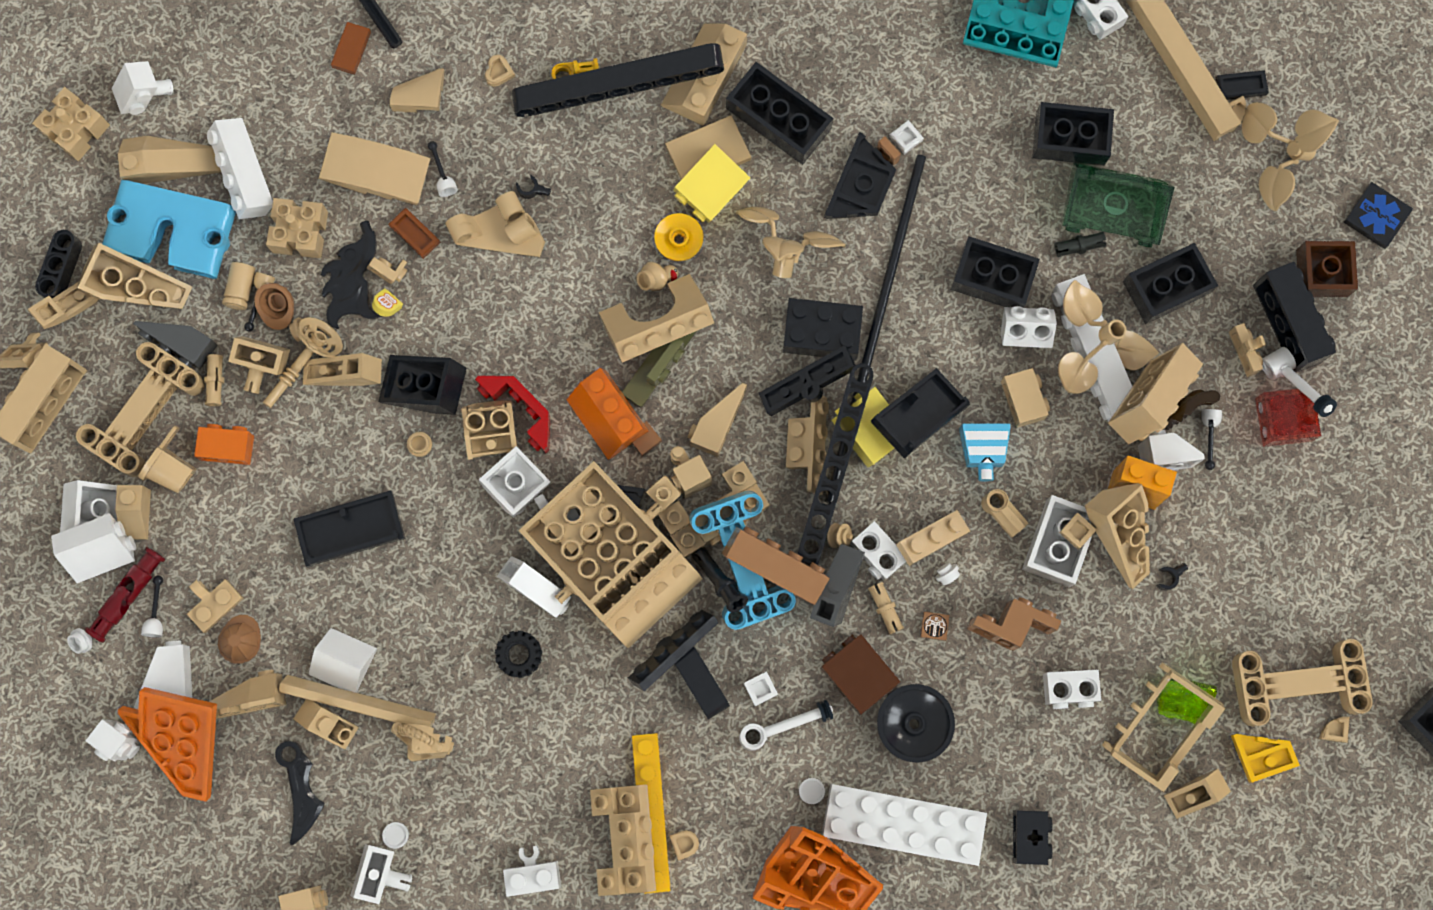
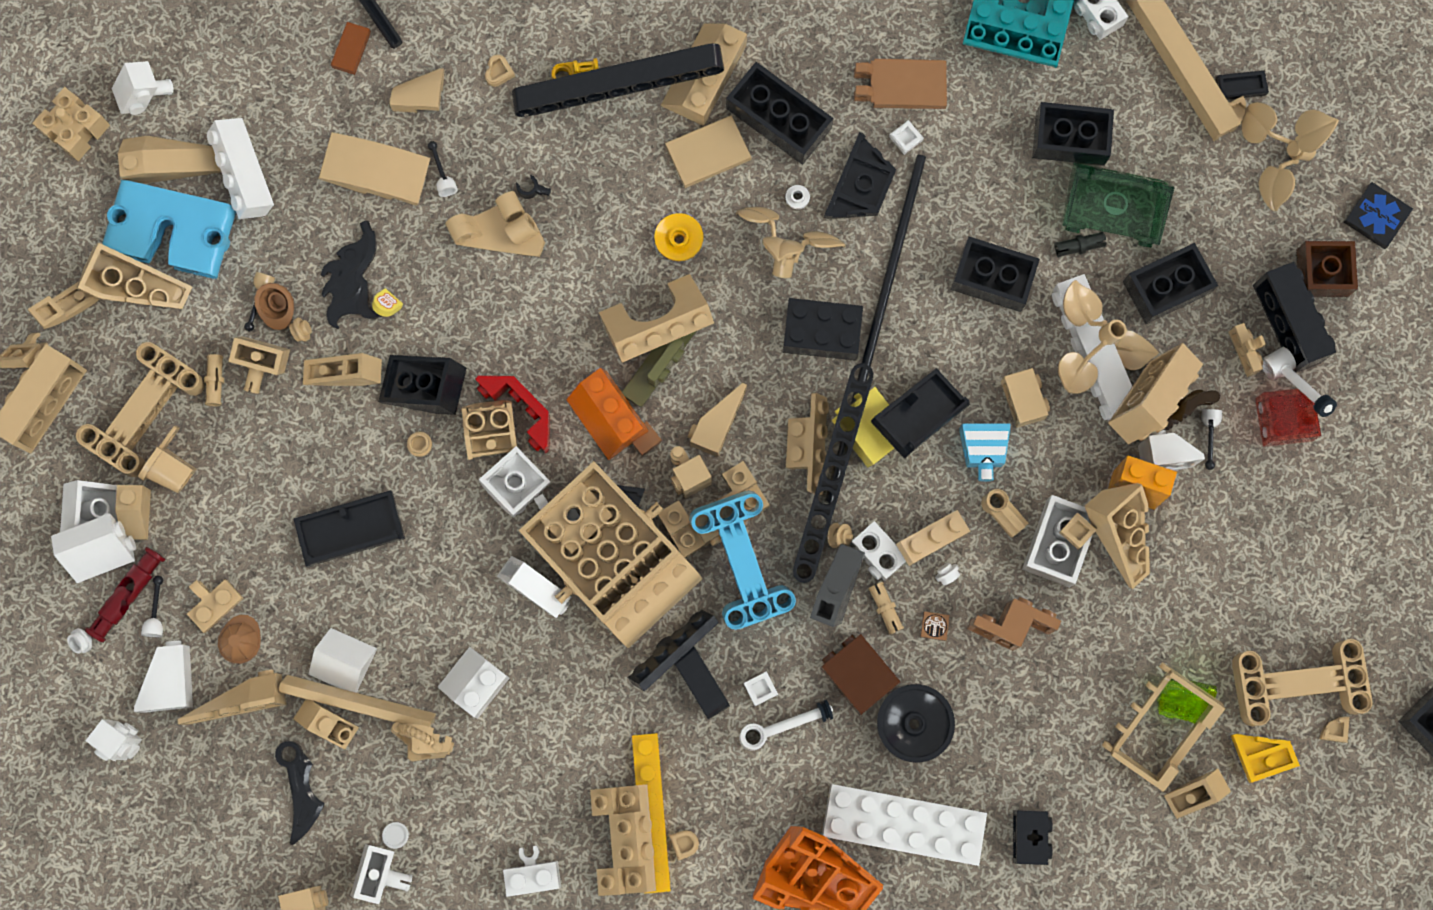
black beam [35,229,82,298] -> none
orange wing [118,687,217,802] -> none
dark grey slope [133,321,217,369] -> none
orange brick [194,424,254,465] -> none
tan piece [222,262,256,310] -> none
tan dish [263,317,343,408] -> none
tan brick [266,198,328,258] -> none
tan bracket [366,257,407,284] -> none
dark orange tile [388,208,441,259] -> none
black tyre [495,630,542,678] -> none
tan animal [637,262,678,291] -> none
tan bracket [646,476,681,511] -> none
light yellow brick [673,144,750,223] -> none
black pin [693,548,748,613] -> none
medium nougat brick [721,526,830,605] -> none
black hinge [759,345,855,416] -> none
white piece [799,778,825,804] -> none
medium nougat tile [877,136,901,166] -> none
white brick [1001,306,1057,348] -> none
white brick [1043,670,1101,709] -> none
black piece [1156,563,1188,591] -> none
none -> white slope [438,647,509,719]
none -> white plate [785,185,810,209]
none -> medium nougat tile [854,59,947,109]

